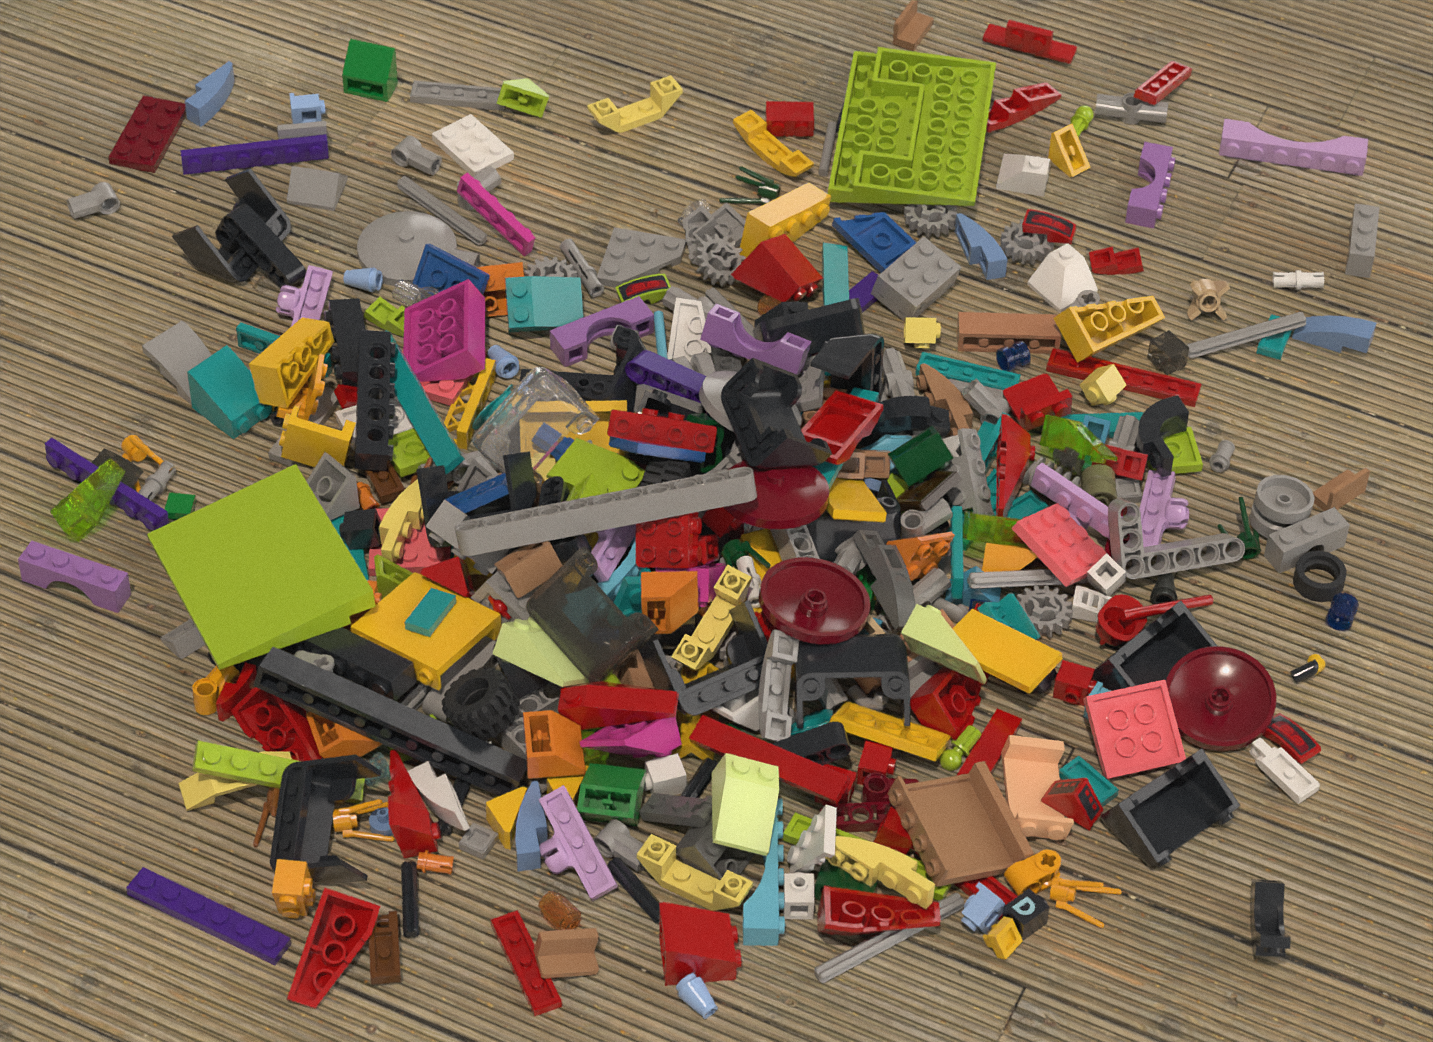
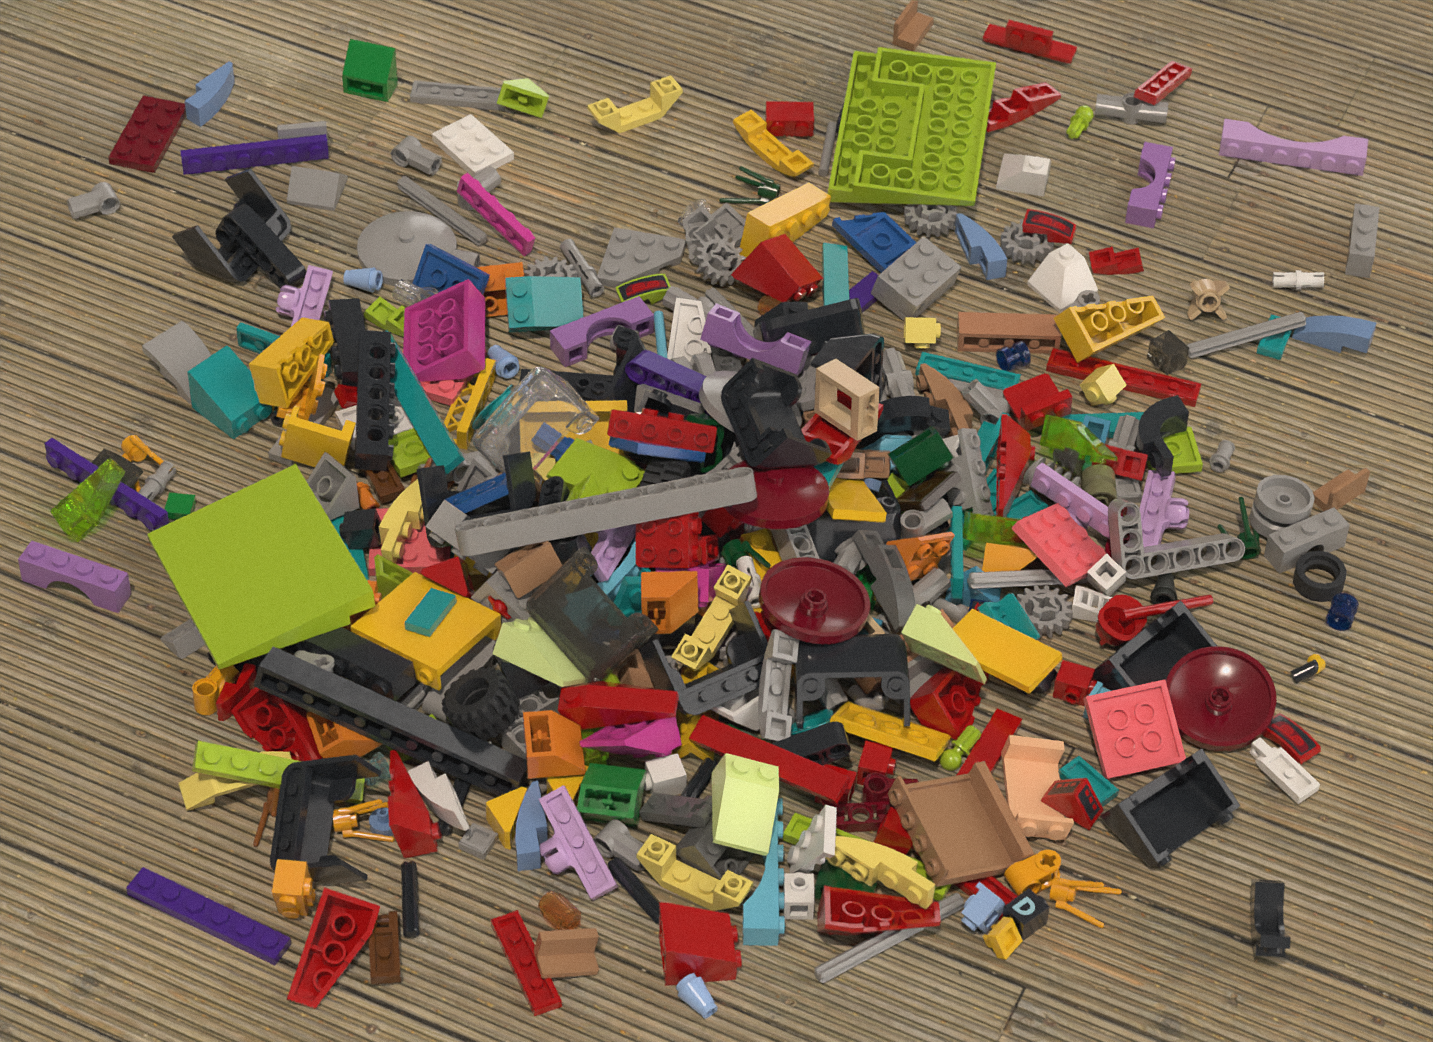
light blue brick [289,93,326,124] -> none
orange pin [417,850,454,875] -> none
yellow slope [1048,124,1091,177] -> none
none -> tan window [814,359,879,441]

